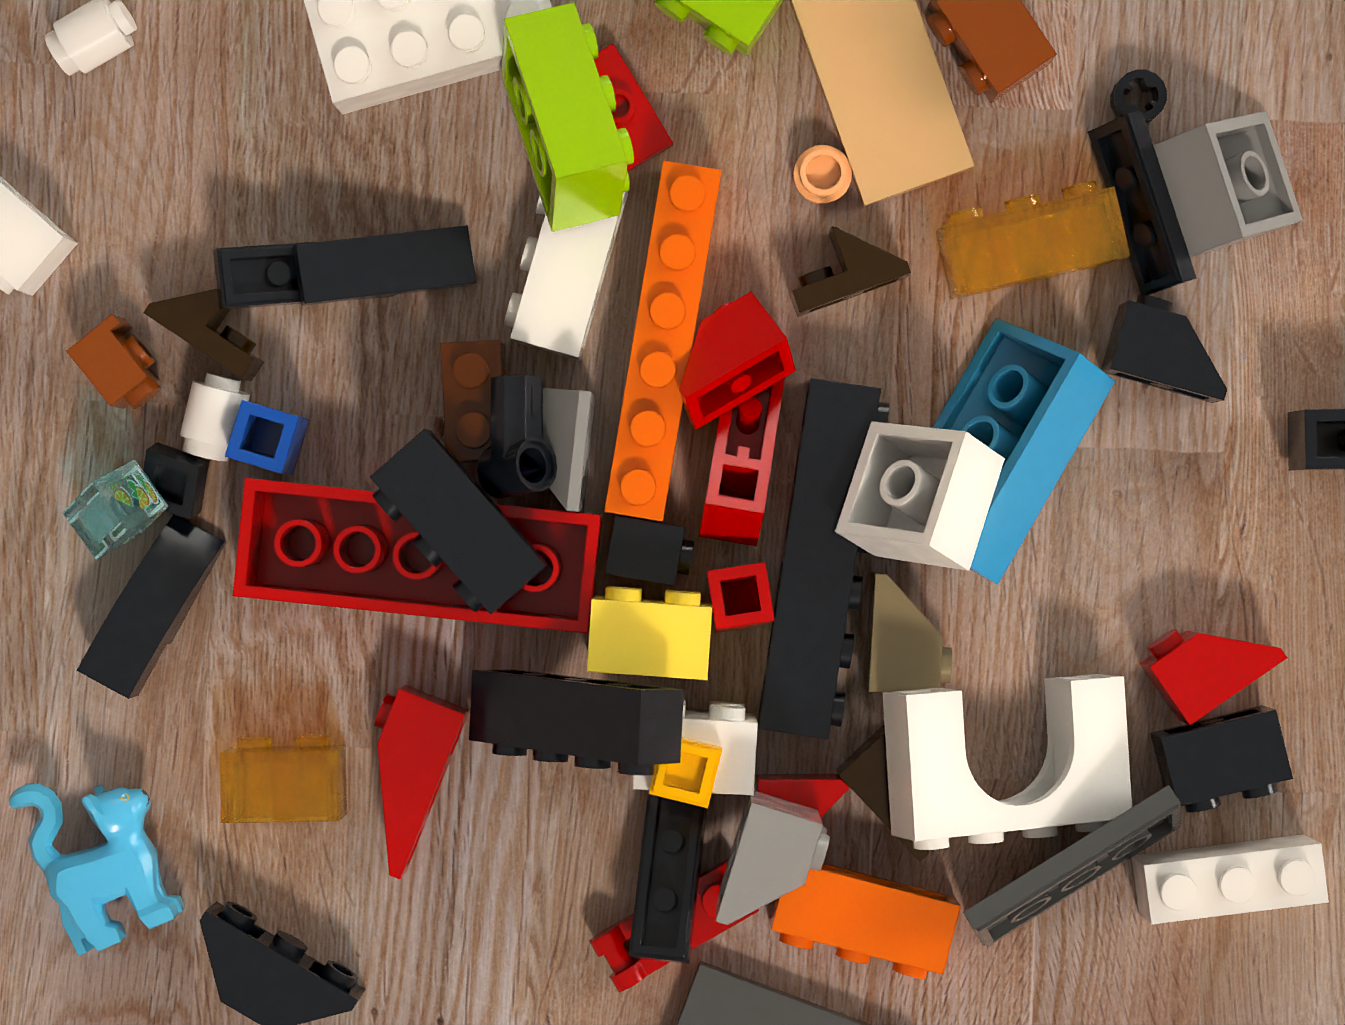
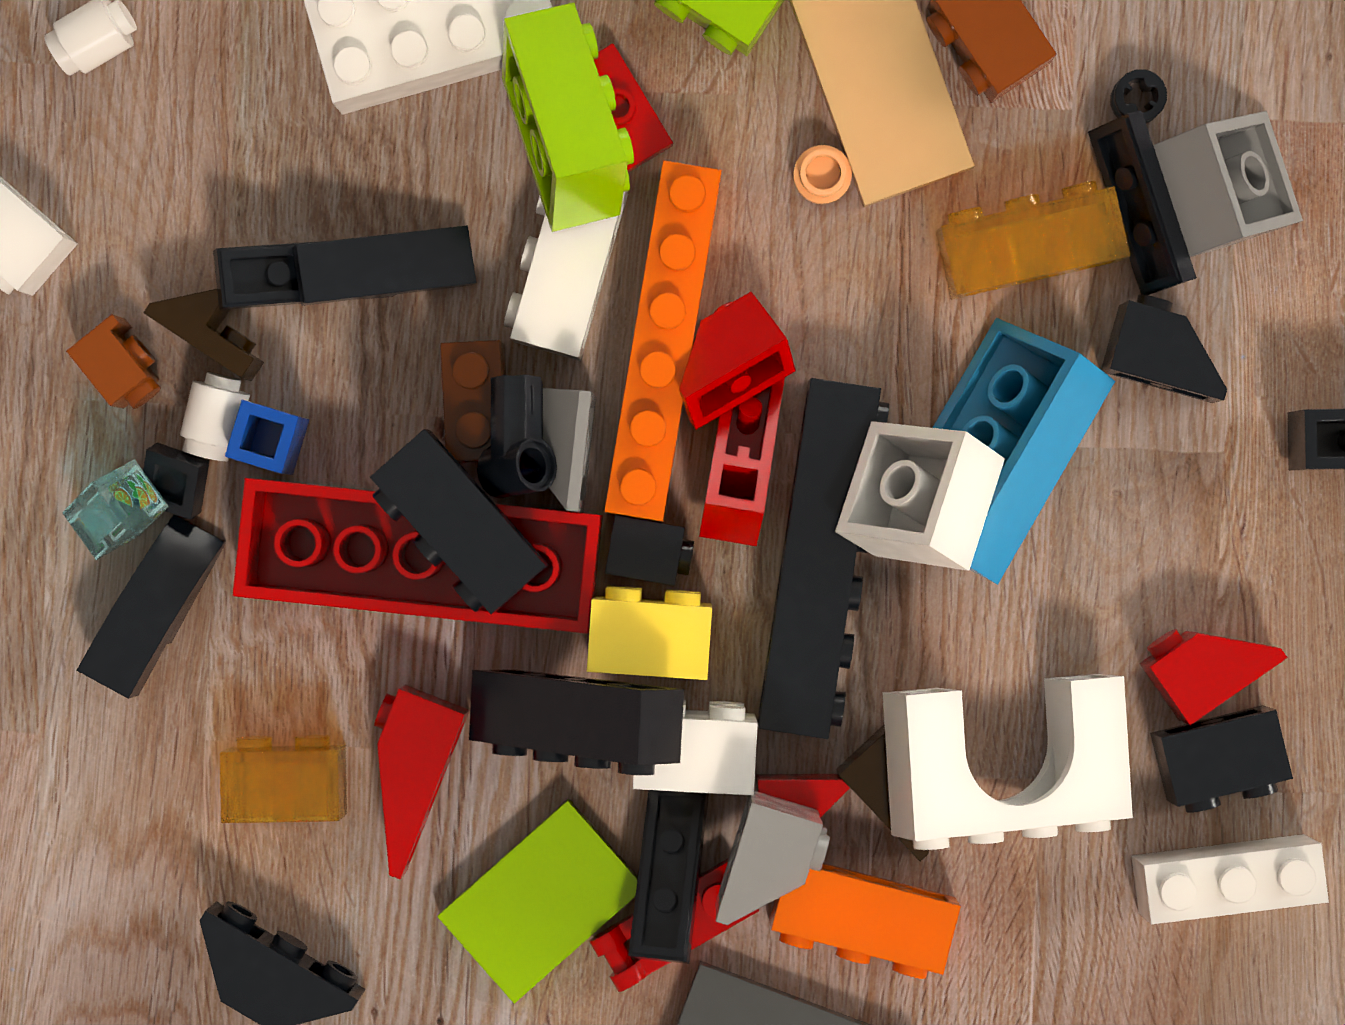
medium azure animal [9,784,185,956] -> none
yellow tile [649,737,722,808] -> none
red brick [707,562,775,633] -> none
dark brown slope [790,226,911,317] -> none
dark tan slope [865,572,952,693] -> none
dark grey tile [963,785,1181,947] -> none
none -> lime tile [437,799,638,1004]

